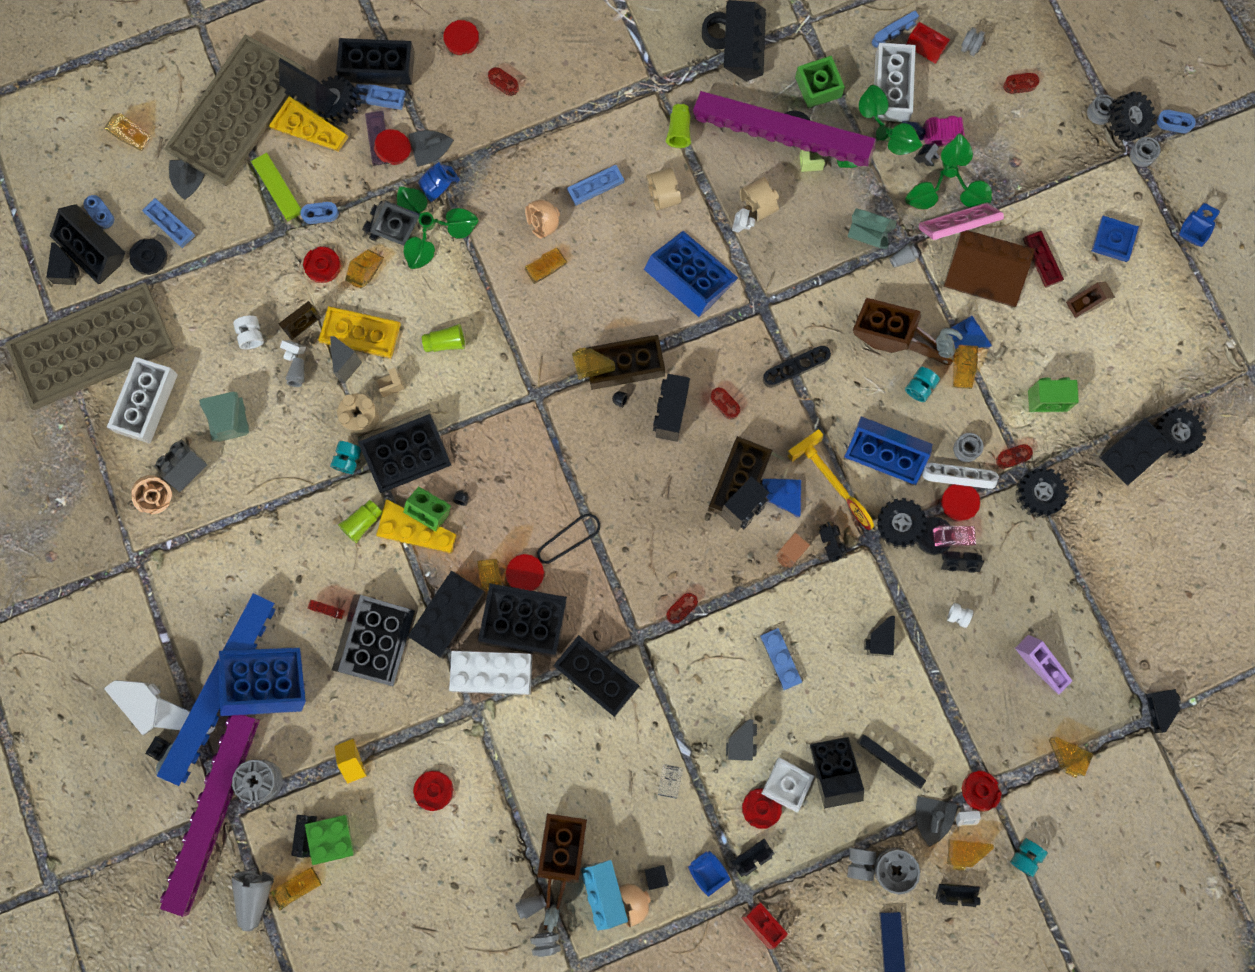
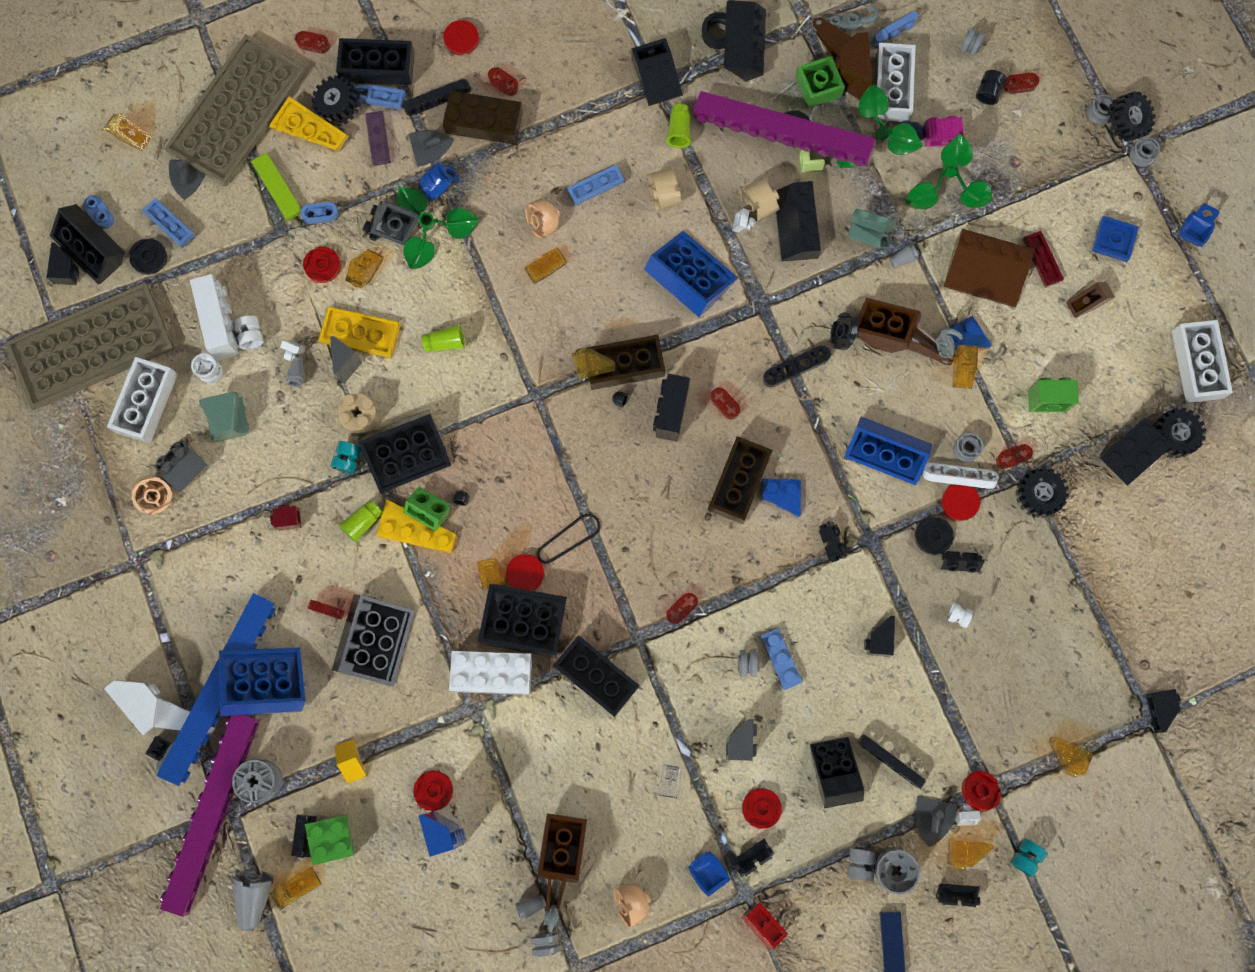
black slope [278,58,338,115] -> none
dark brown tile [278,301,321,340] -> none
red tile [374,129,411,165] -> none
tan panel [377,367,404,398] -> none
black brick [407,570,486,659] -> none
medium azure slope [581,860,628,931] -> none
black tile [644,865,669,890] -> none
black brick [720,476,769,532] -> none
white plate [761,757,814,812] -> none
nougat brick [776,533,810,568] -> none
yellow piece [787,429,874,530] -> none
black wheel [877,498,927,549] -> none
teal wheel [905,367,940,402] -> none
red hinge [906,22,950,64] -> none
black tile [914,143,940,167] -> none
bright pink tile [919,203,1004,240] -> none
clear pink slope [933,525,976,547] -> none
lavender slope [1015,635,1072,694] -> none
medium blue plate [1156,110,1195,133] -> none
none -> white brick [190,274,239,361]
none -> white wheel [191,353,223,384]
none -> dark red brick [270,504,302,531]
none -> clear red beam [295,31,330,54]
none -> black beam [403,79,471,116]
none -> blue slope [418,812,466,857]
none -> dark brown brick [443,91,523,145]
none -> black slope [631,38,683,106]
none -> light grey wheel [738,649,759,677]
none -> black slope [776,181,821,262]
none -> reddish brown slope [813,6,879,100]
none -> black tile [830,312,858,351]
none -> black wheel [975,70,1007,105]
none -> white brick [1172,320,1233,403]

